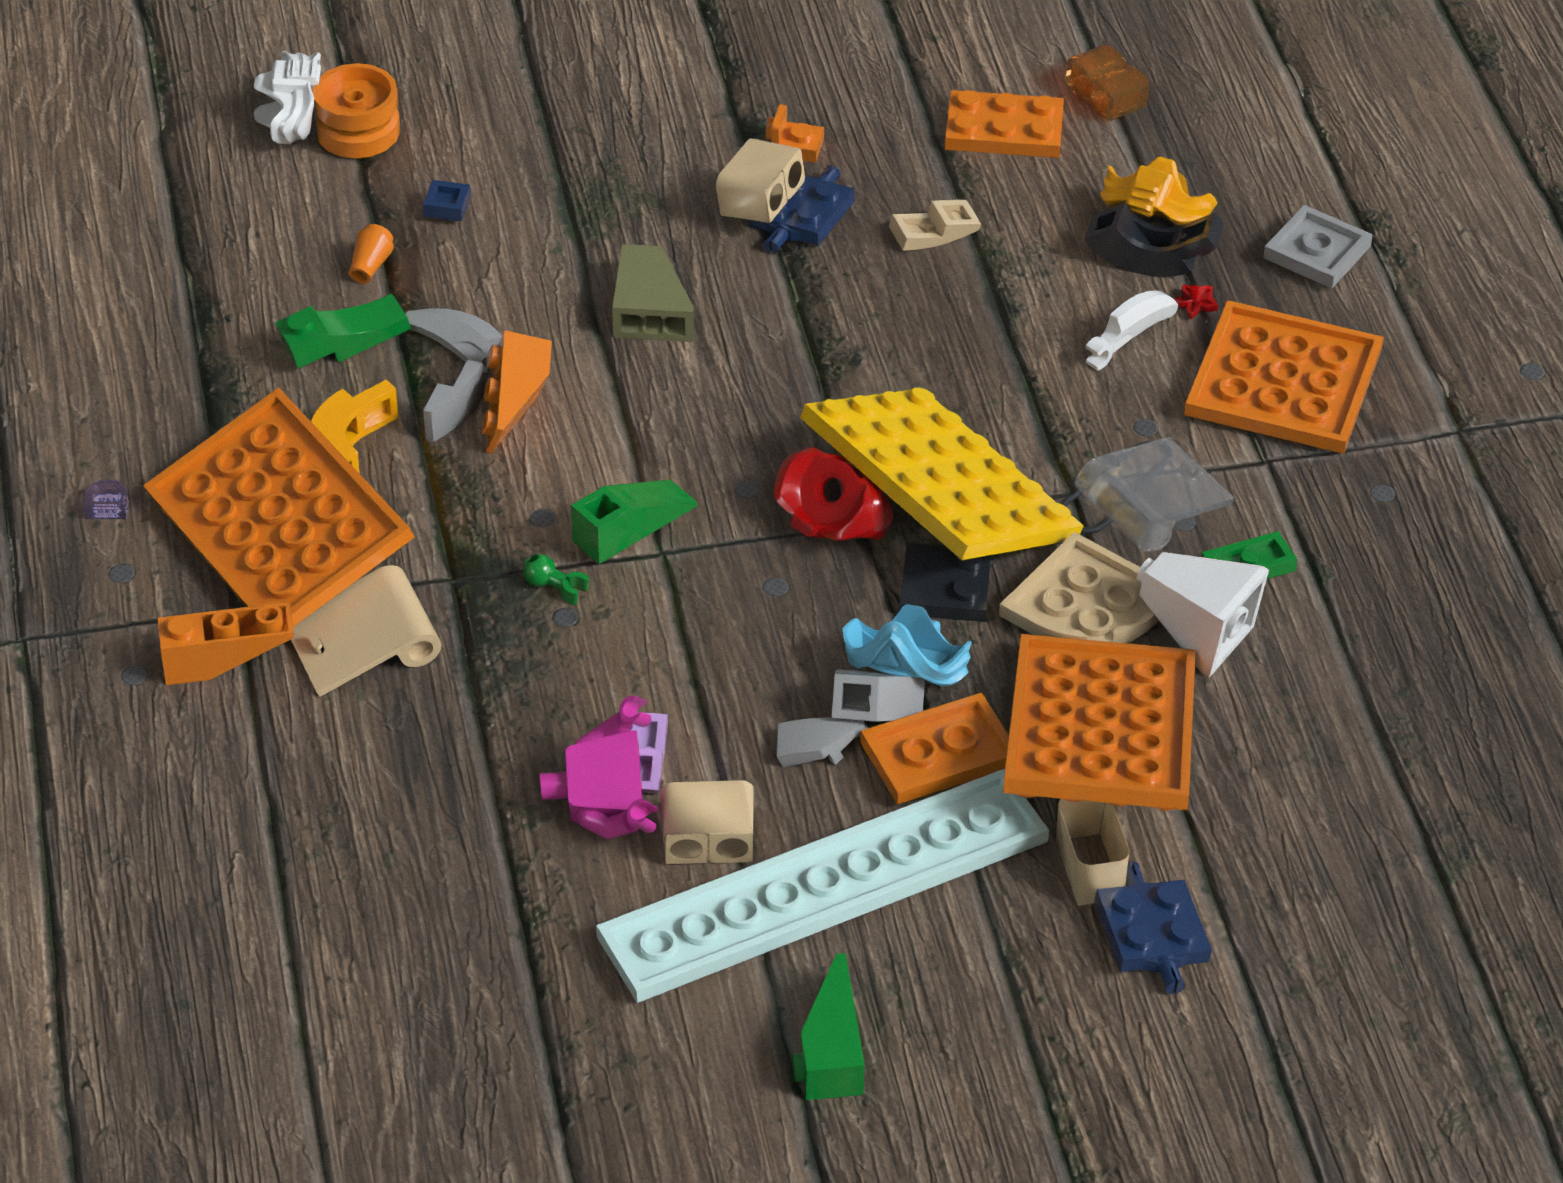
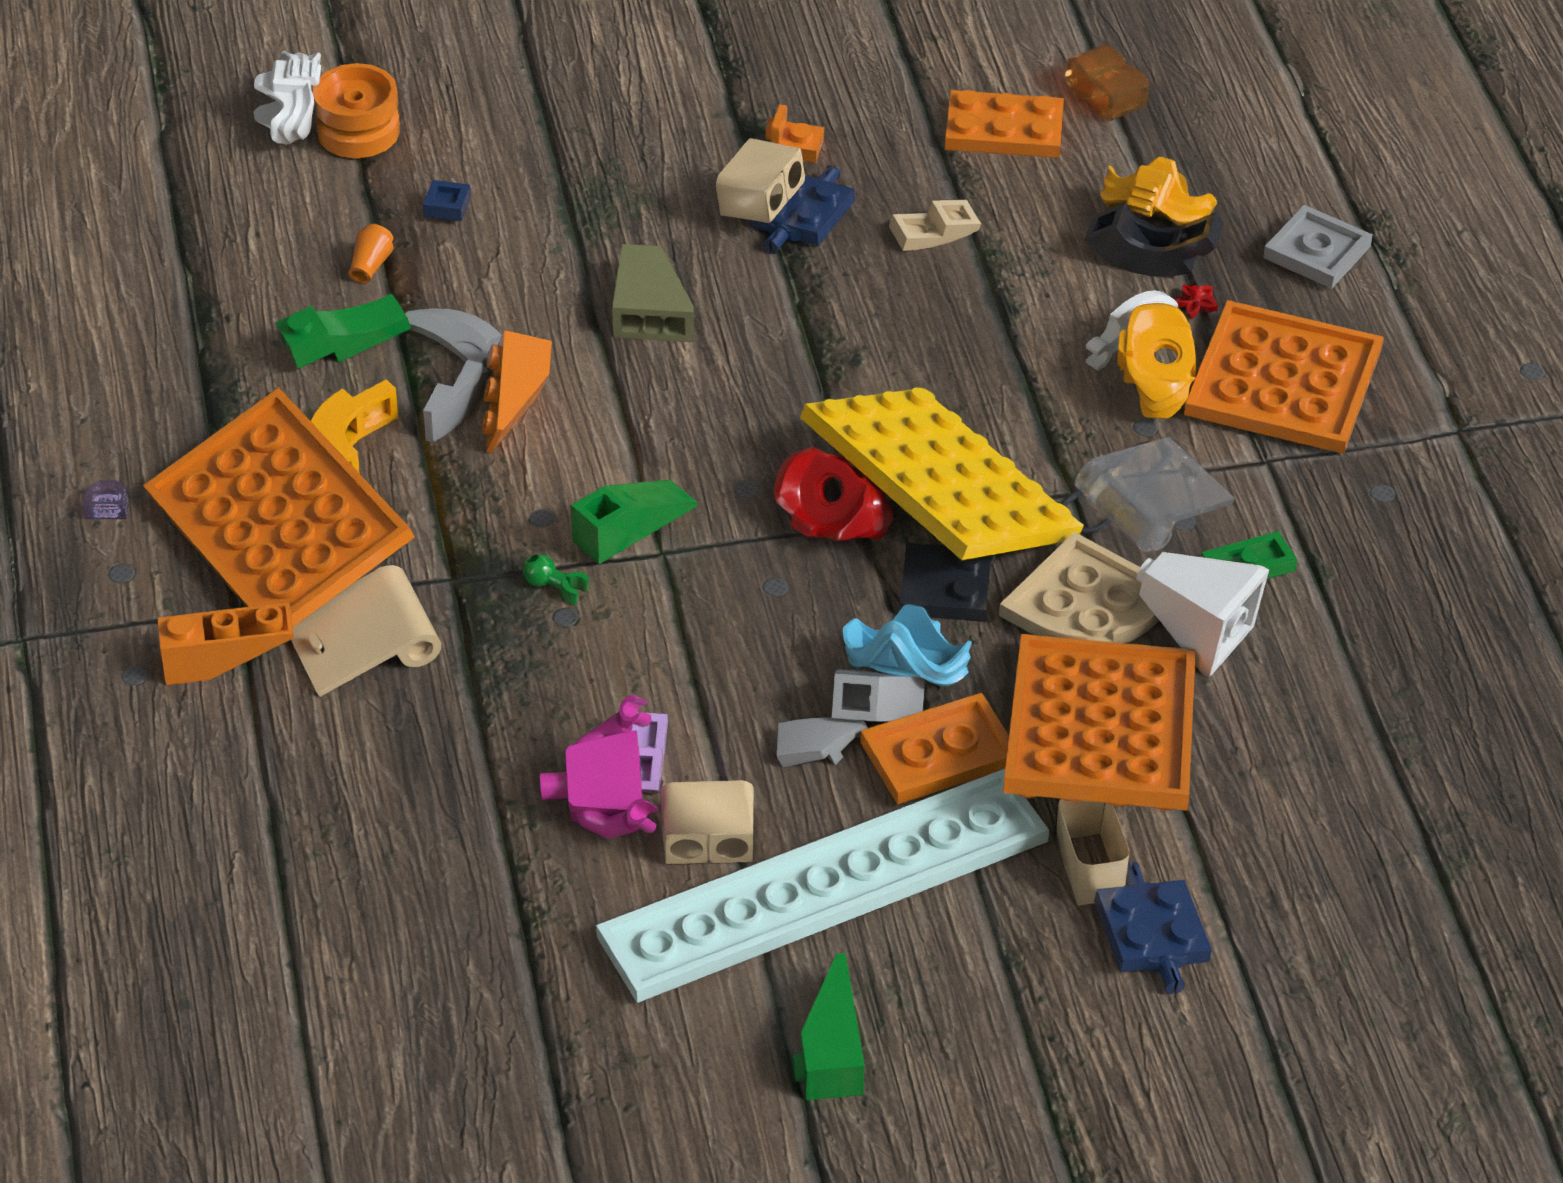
none -> light orange piece [1117,303,1196,419]

